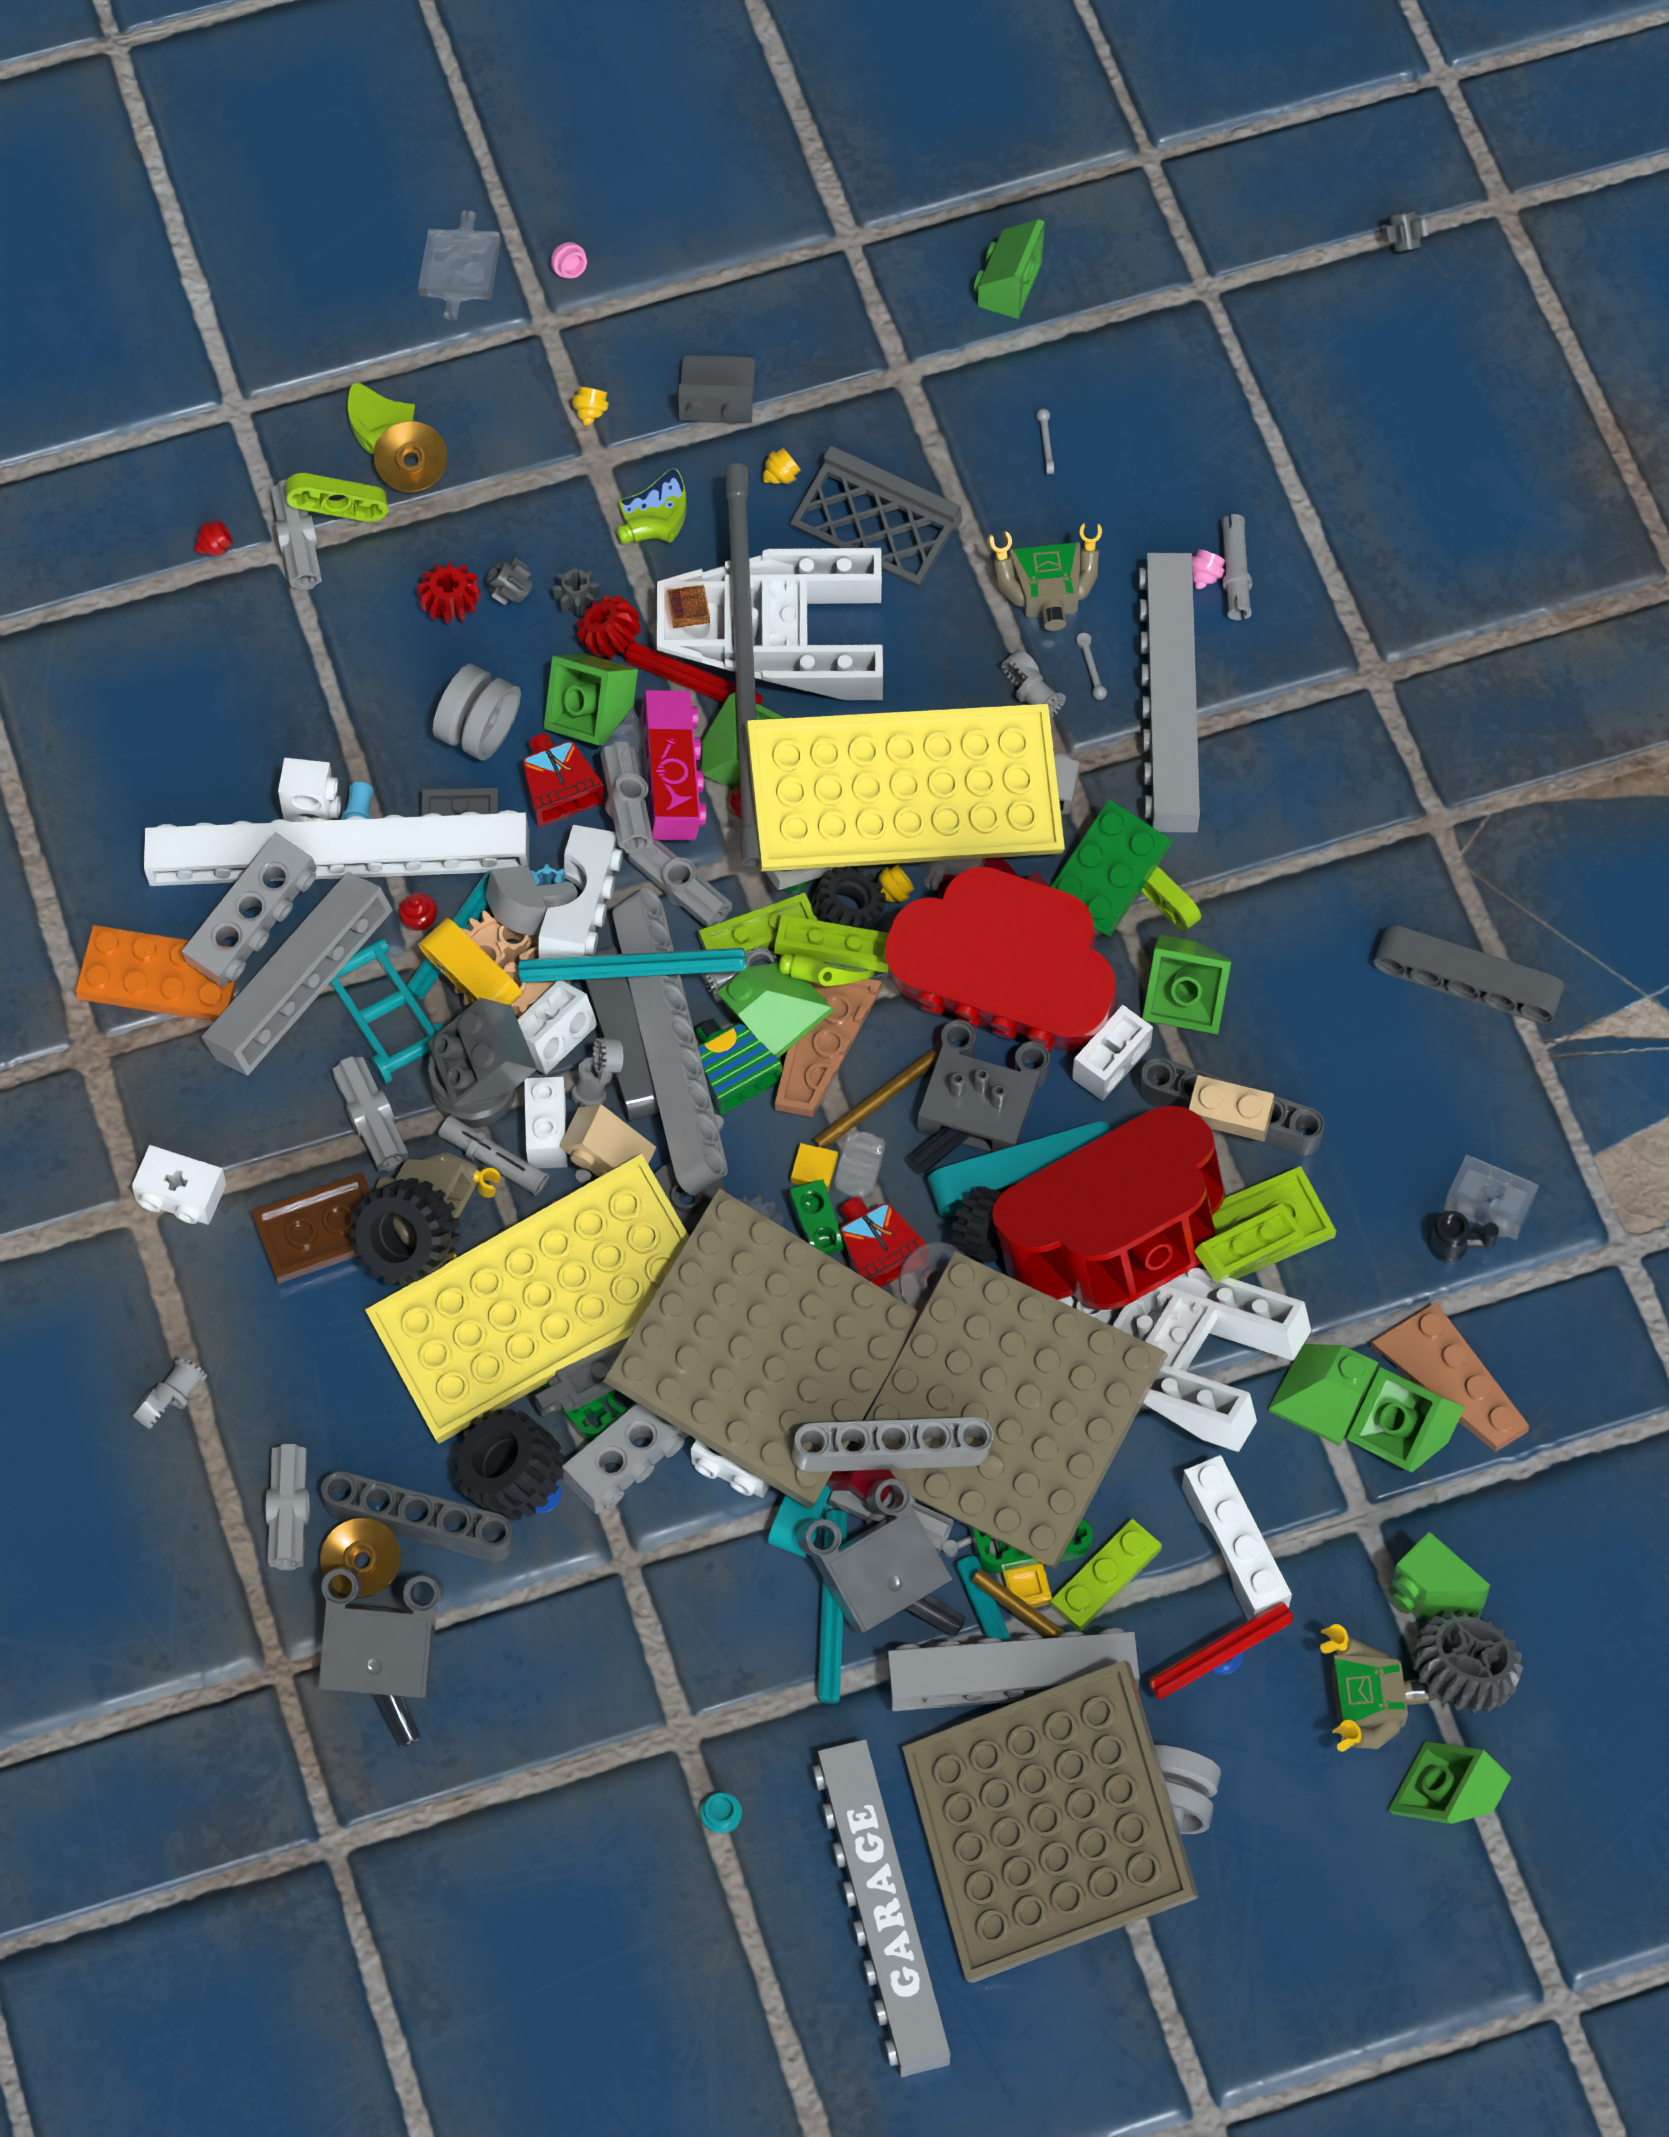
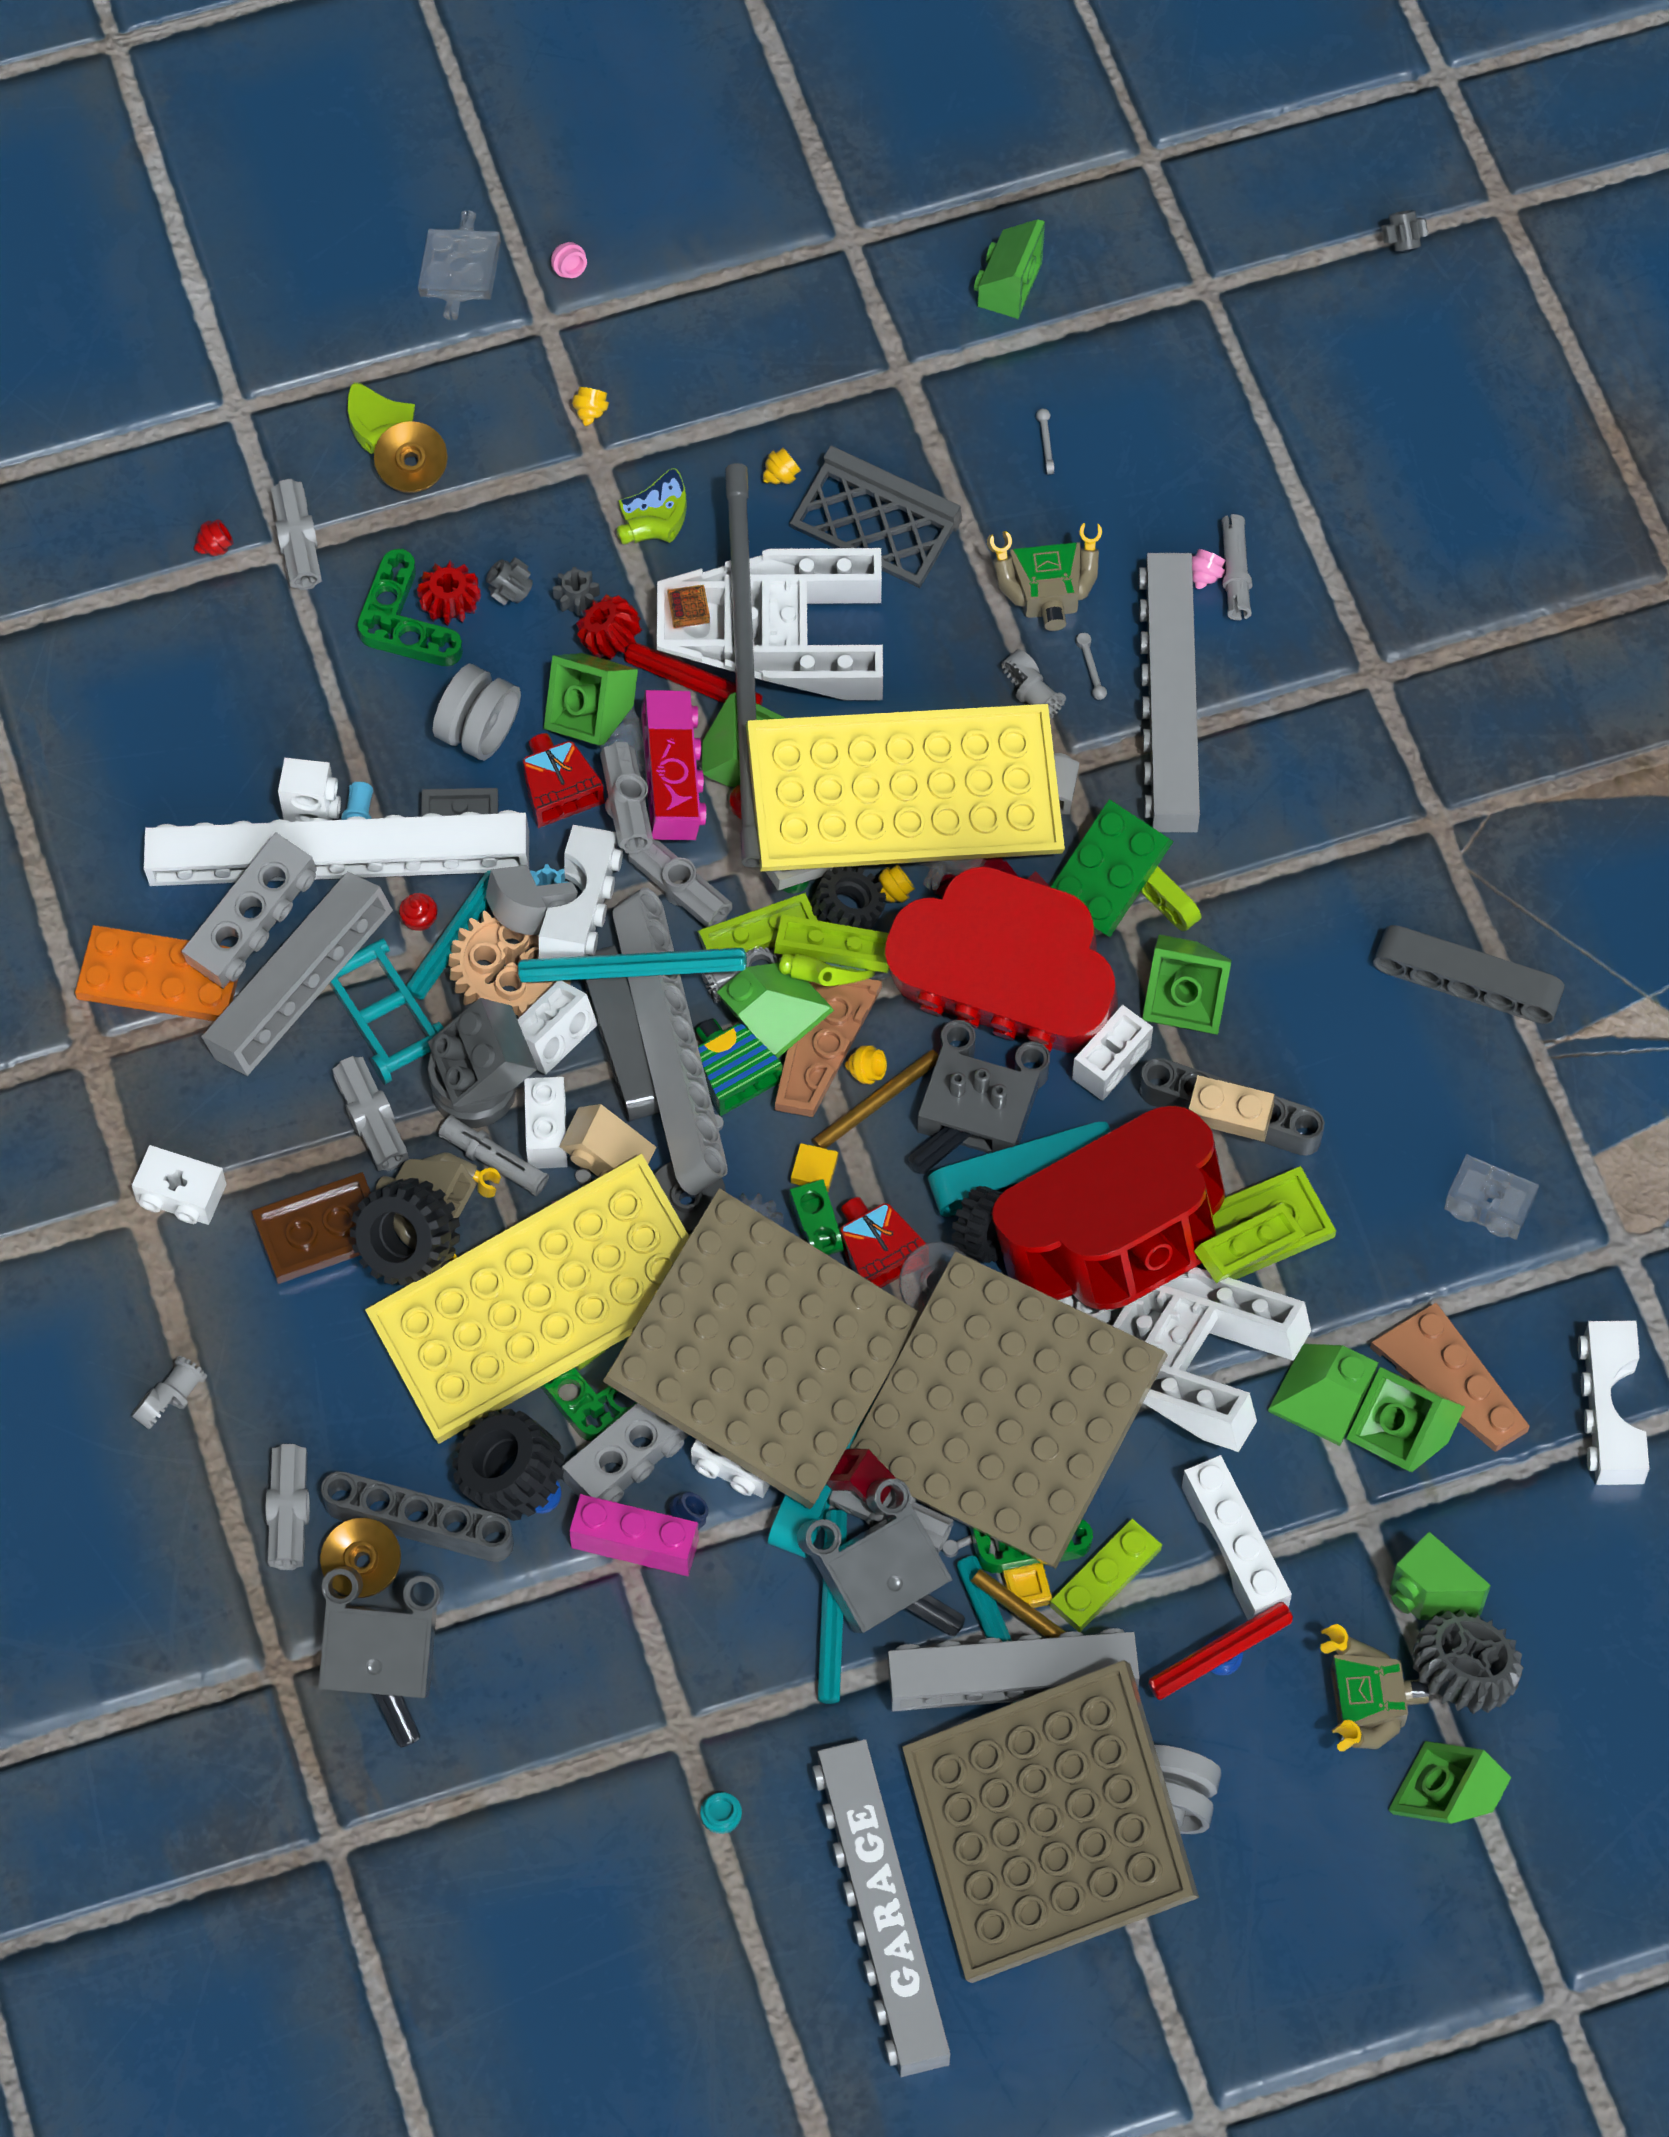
lime beam [285,473,389,522] -> none
yellow beam [418,918,522,1005] -> none
dark grey hinge [535,1338,627,1417] -> none
light grey connector [571,1038,624,1107] -> none
dark grey bracket [678,355,755,423] -> none
light grey beam [792,1417,994,1472] -> none
clear gear [835,1131,886,1198] -> none
black piece [1428,1211,1499,1263] -> none
none -> green beam [358,549,463,666]
none -> dark pink brick [569,1494,699,1576]
none -> dark blue plate [670,1492,709,1530]
none -> yellow plate [845,1045,887,1084]
none -> white arch [1578,1321,1649,1485]

